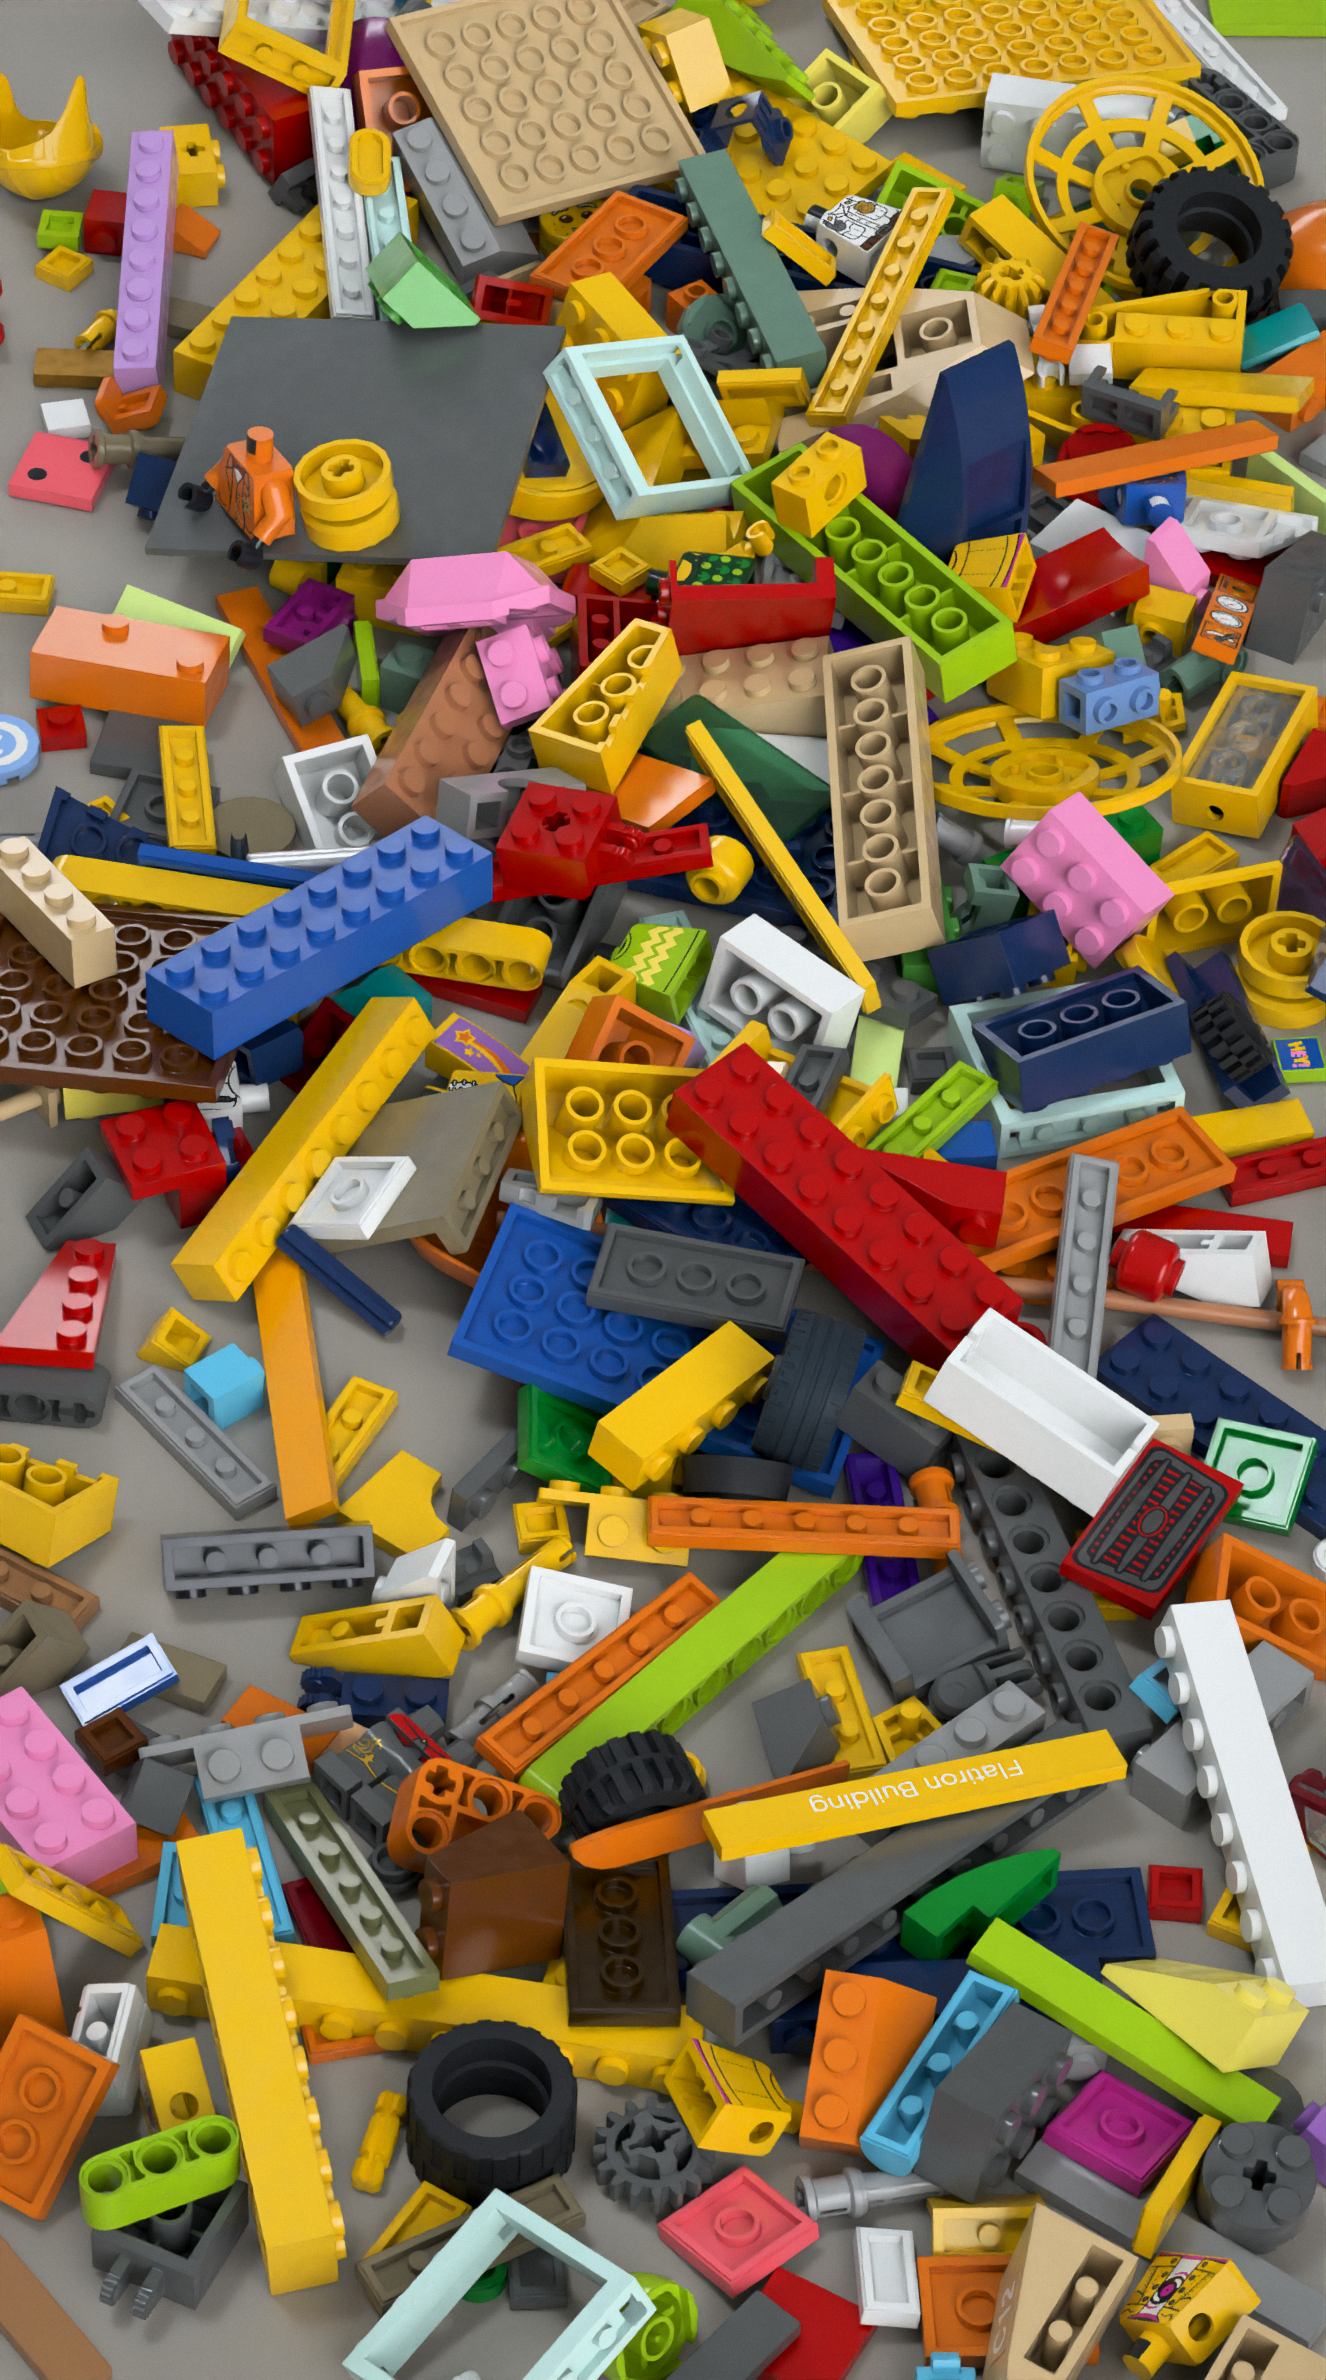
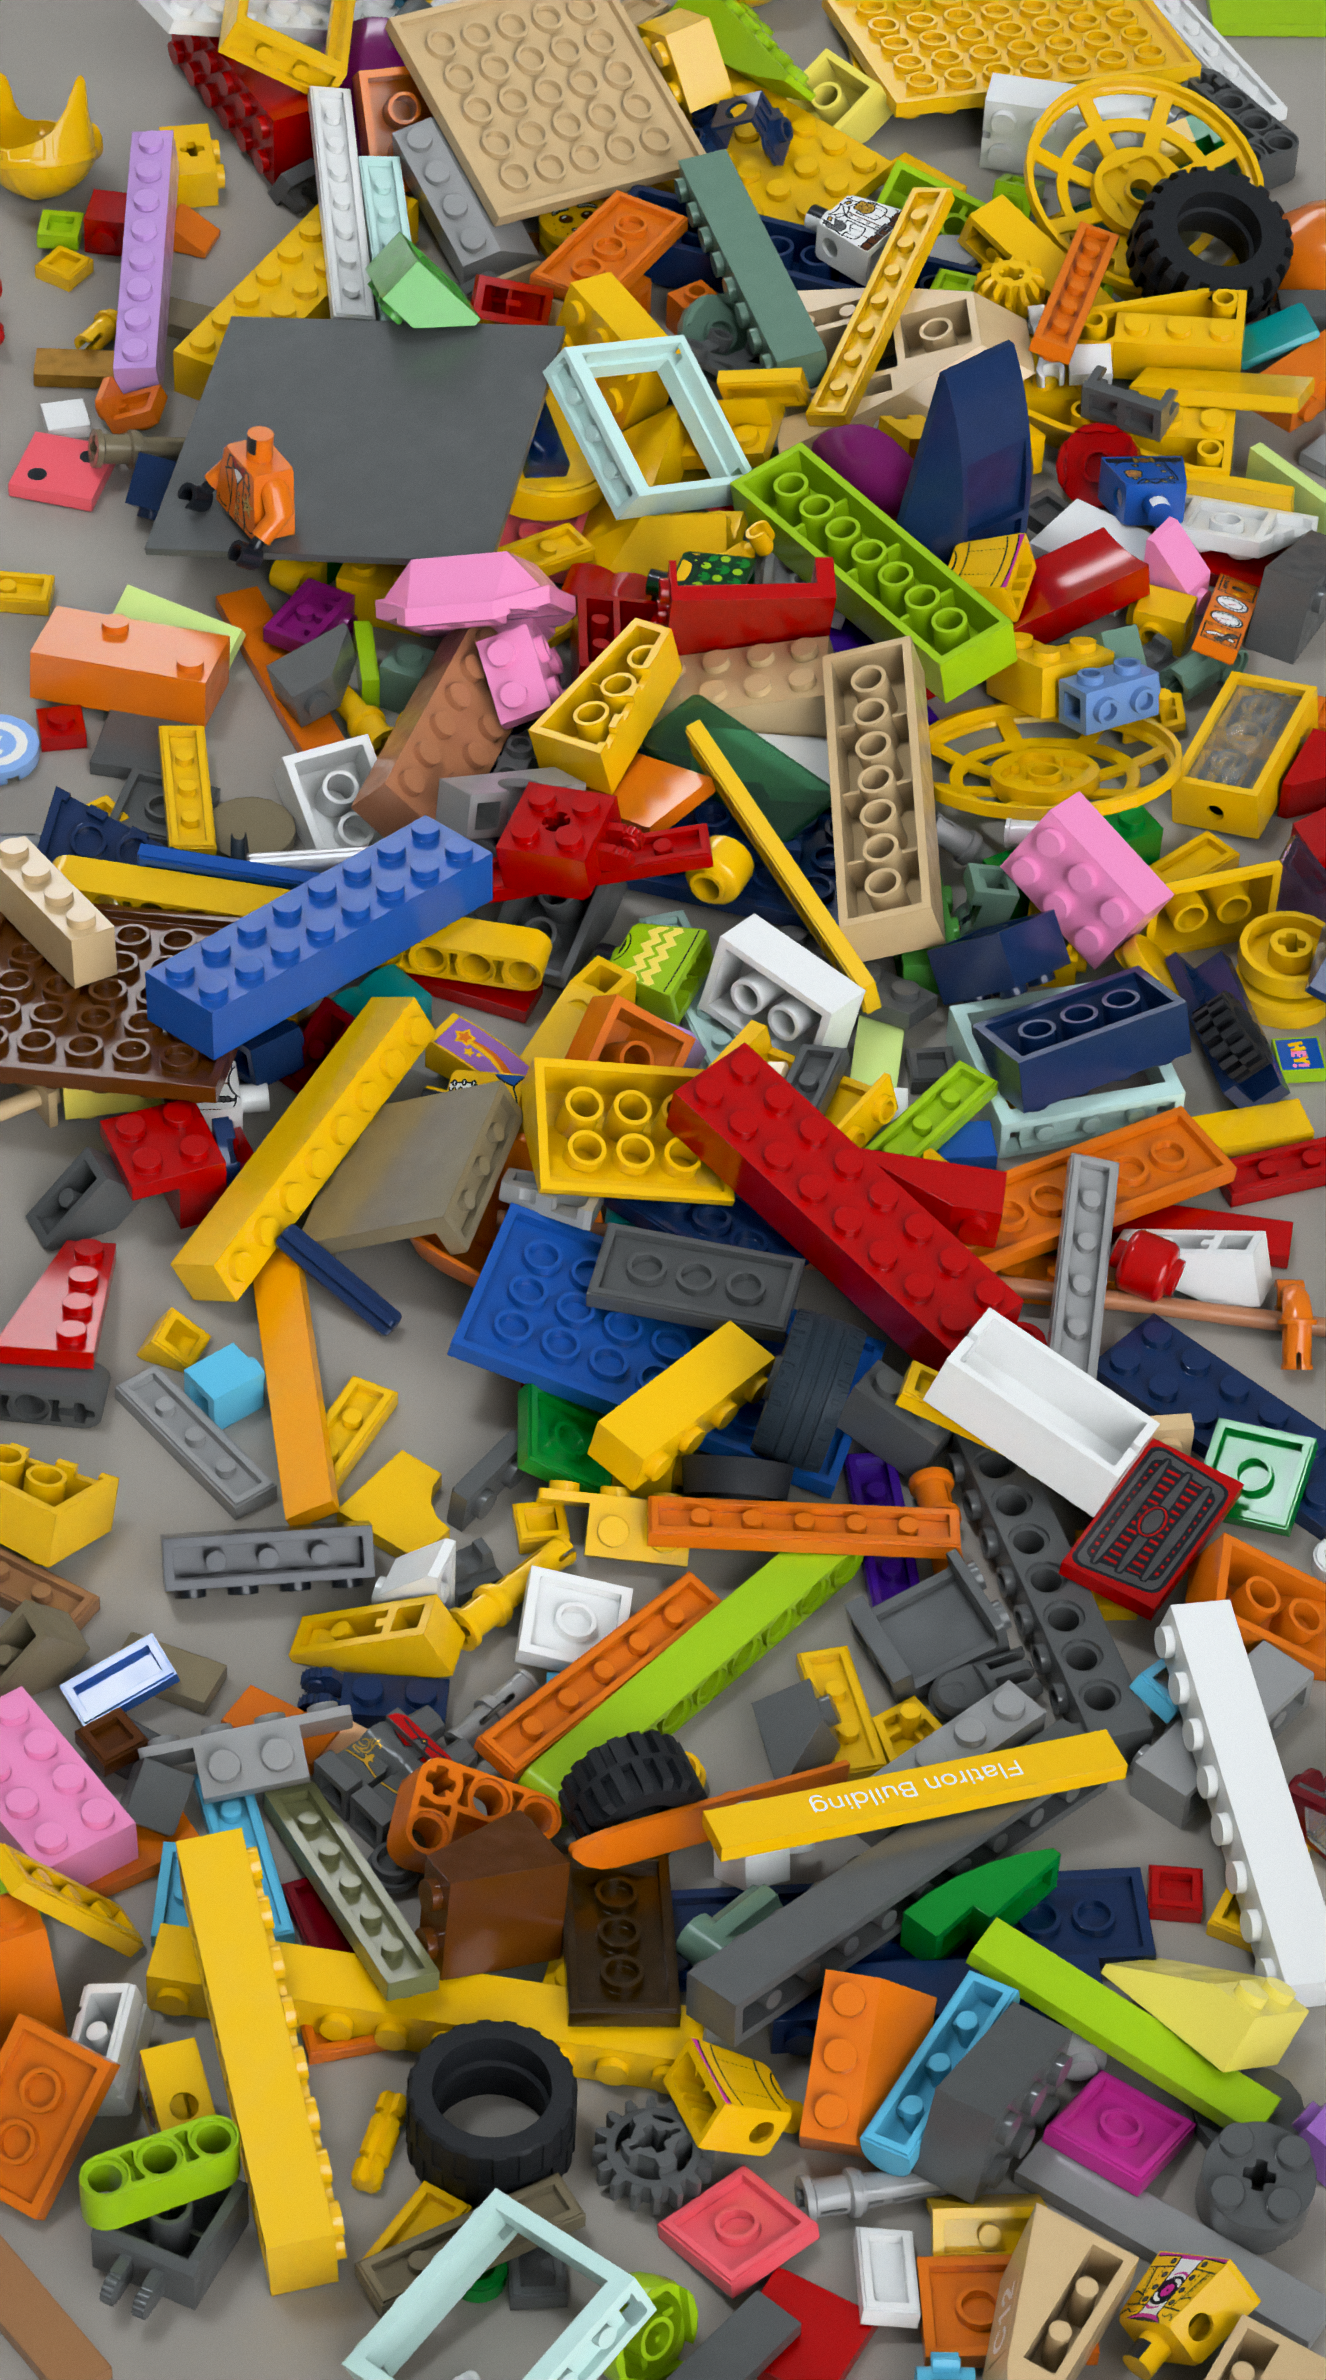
white tile [288,1156,417,1240] -> none
yellow wheel [293,439,401,552] -> none
yellow tile [348,128,391,196] -> none
yellow tile [589,546,652,597] -> none
yellow tile [761,209,837,287] -> none
yellow brick [771,431,867,539] -> none
orange tile [1033,420,1279,498] -> none
yellow tile [1132,2114,1222,2259] -> none

